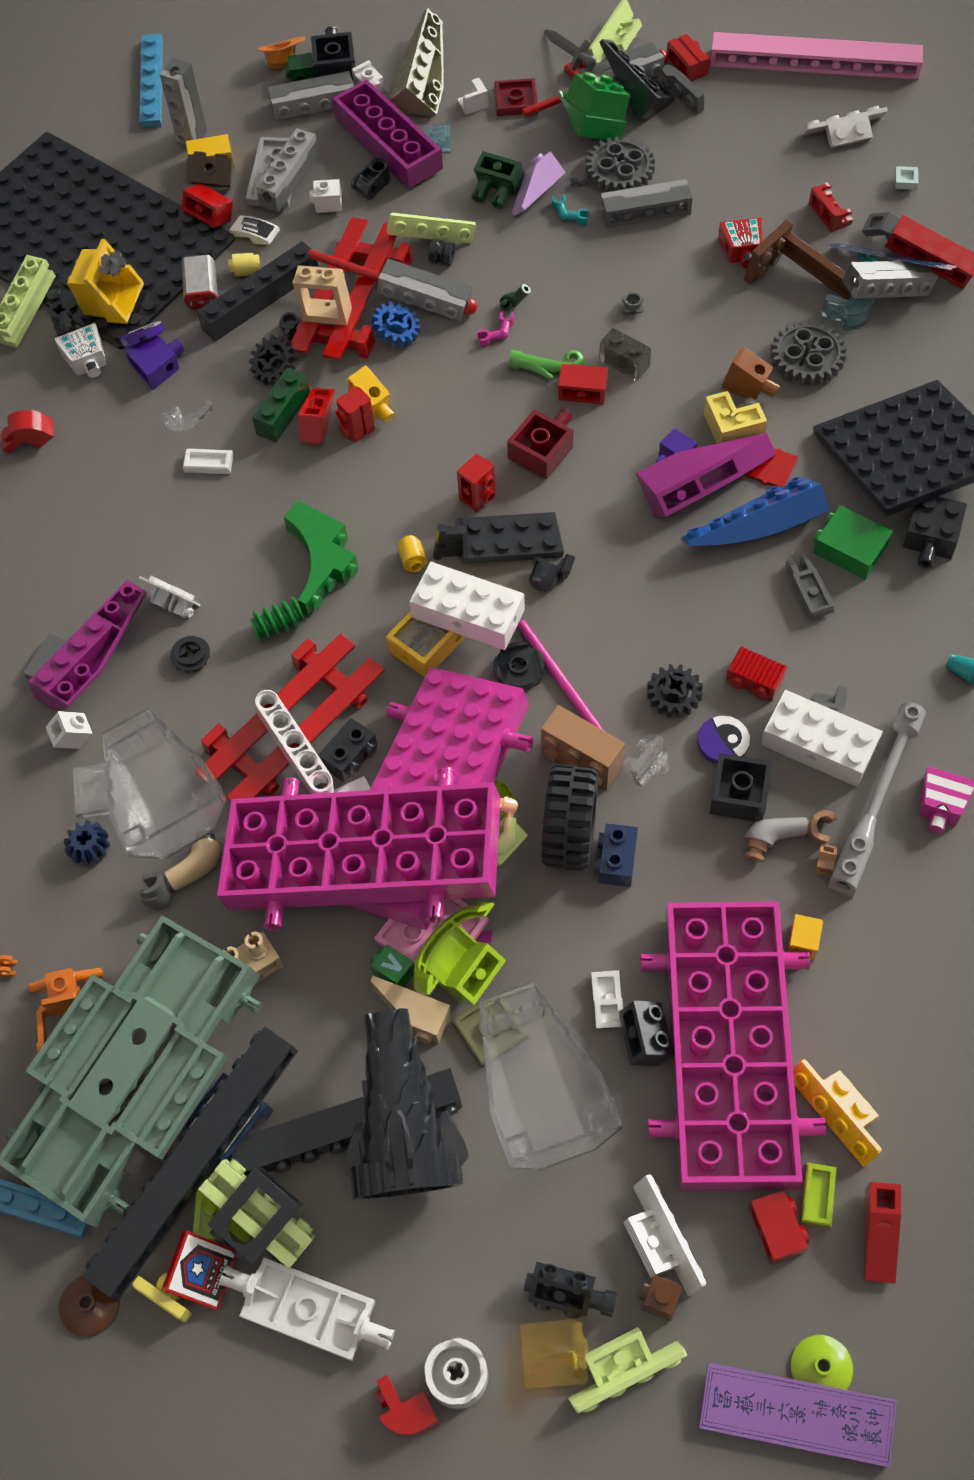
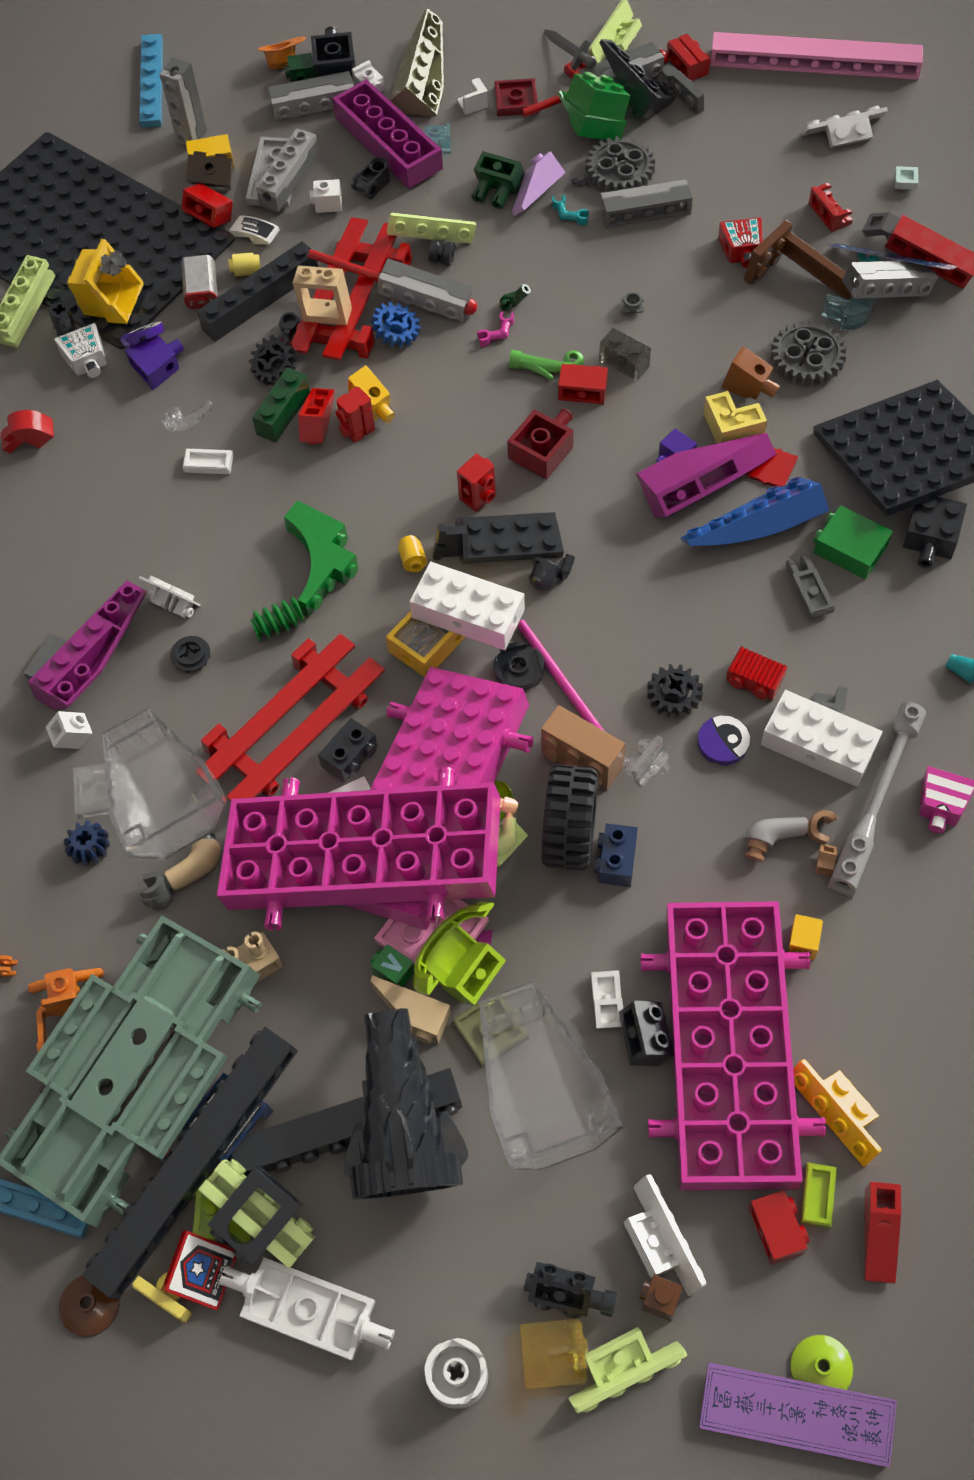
white beam [255,690,334,794] -> none
red brick [375,1375,440,1437] -> none
black brick [709,753,772,822] -> none

